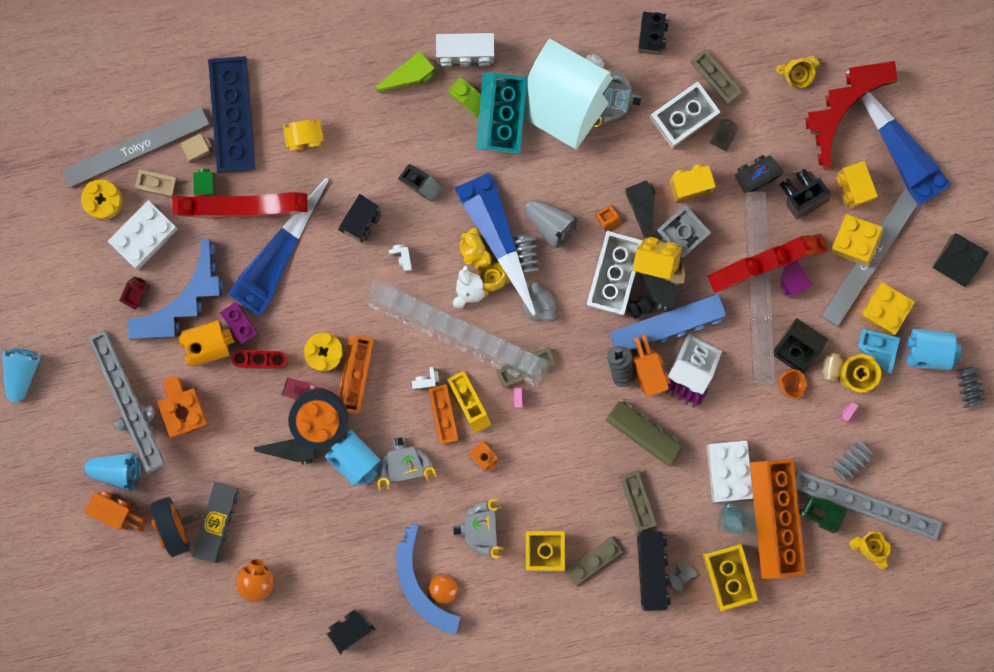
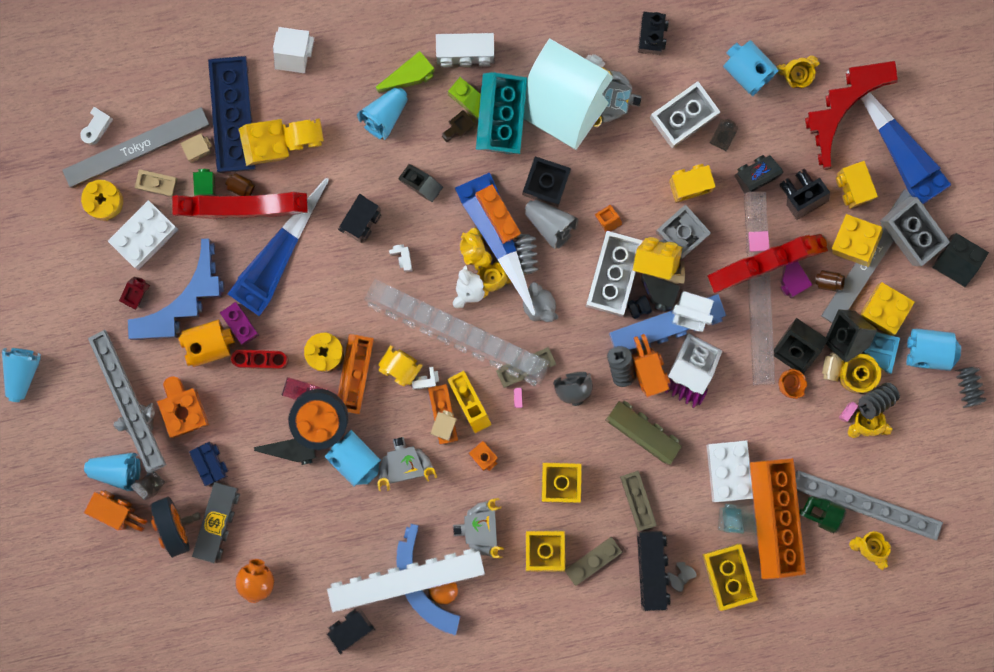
pearl dark grey slope [625,180,656,238] -> none
dark tan plate [690,49,742,105] -> none
light grey piece [832,441,874,483] -> none
none -> white leg [81,107,113,145]
none -> clear smoke bracket [131,471,165,500]
none -> dark blue brick [189,442,229,487]
none -> reddish brown brick [225,173,255,196]
none -> yellow brick [239,119,289,166]
none -> white plate [273,27,314,73]
none -> white brick [327,548,485,612]
none -> medium azure cone [357,88,408,140]
none -> yellow brick [378,345,423,387]
none -> tan brick [430,410,457,441]
none -> dark brown plate [442,110,475,142]
none -> orange plate [475,184,521,244]
none -> black brick [522,156,571,207]
none -> yellow brick [541,463,582,503]
none -> dark grey cylinder [553,372,593,406]
none -> white plate [672,291,714,332]
none -> medium azure cylinder [723,40,779,96]
none -> bright pink tile [748,231,769,252]
none -> reddish brown brick [815,270,845,292]
none -> pearl dark grey slope [826,309,877,362]
none -> yellow hair [848,410,893,438]
none -> dark grey piece [858,382,900,419]
none -> light grey brick [880,197,950,267]

